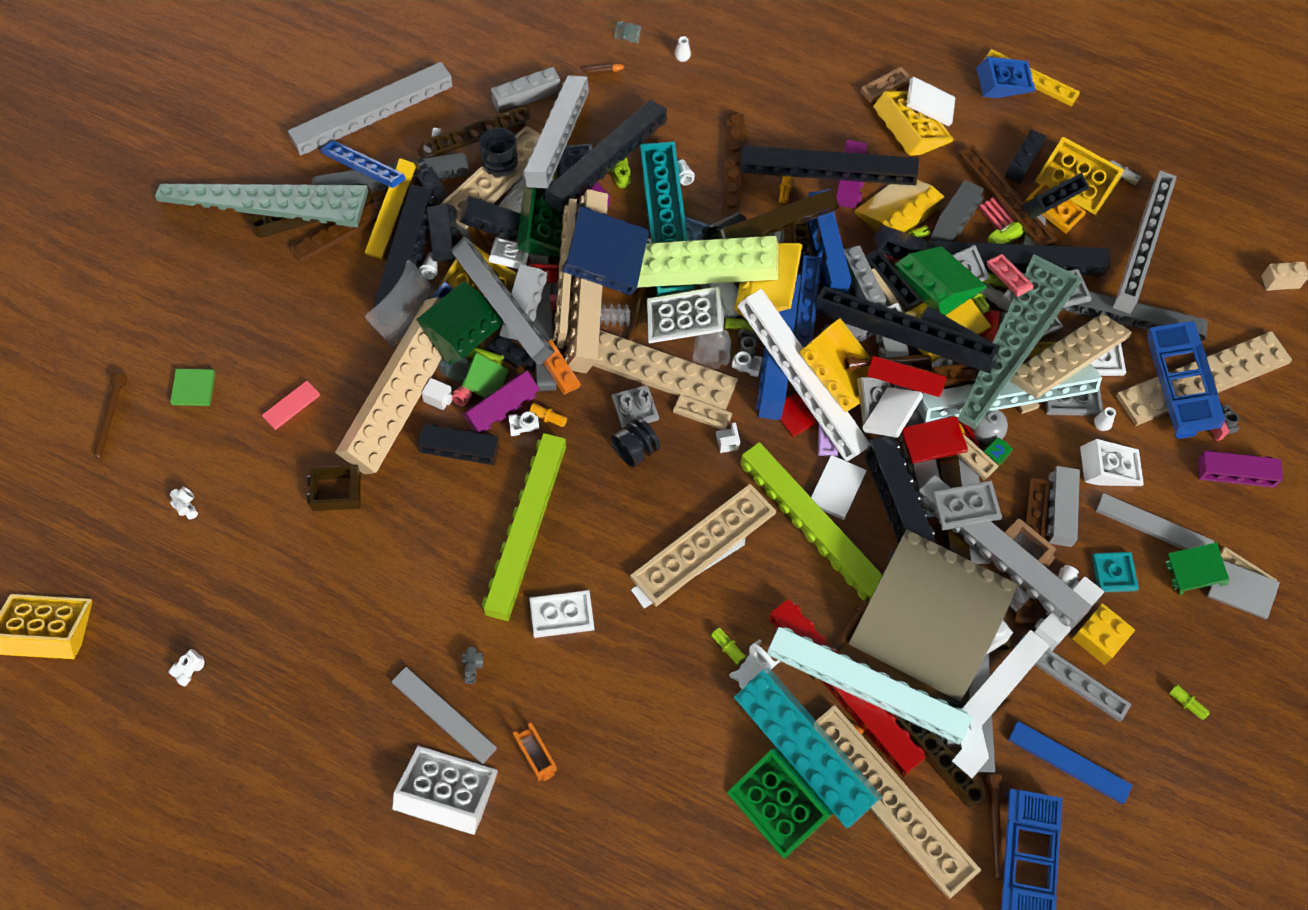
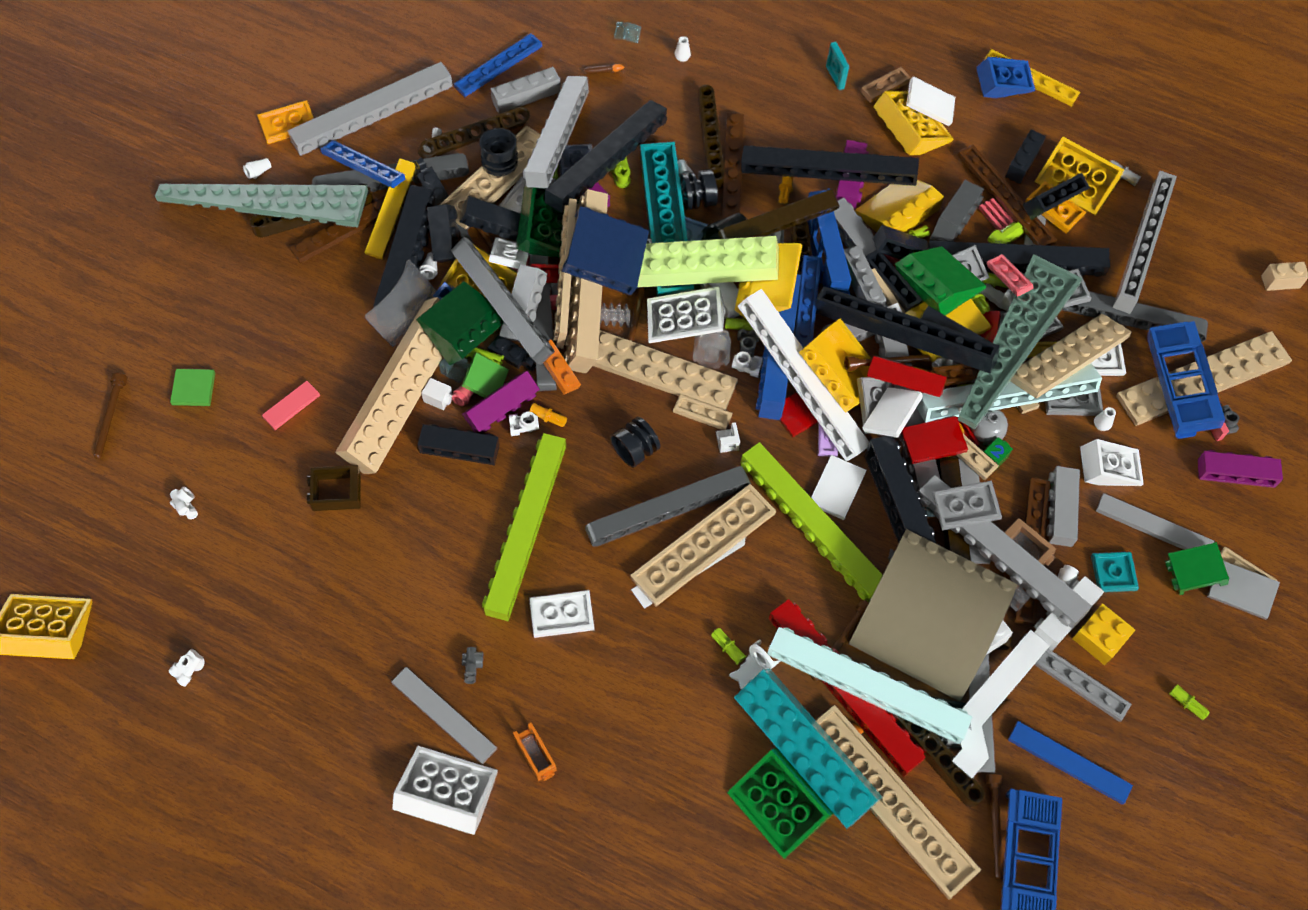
light grey plate [612,385,659,429] -> none
none -> white cone [243,158,271,179]
none -> light orange tile [257,100,314,144]
none -> blue tile [454,33,542,97]
none -> dark grey beam [585,466,751,547]
none -> black wheel [680,169,718,211]
none -> dark brown beam [698,85,725,190]
none -> teal tile [826,42,849,90]
none -> light grey brick [834,198,876,256]

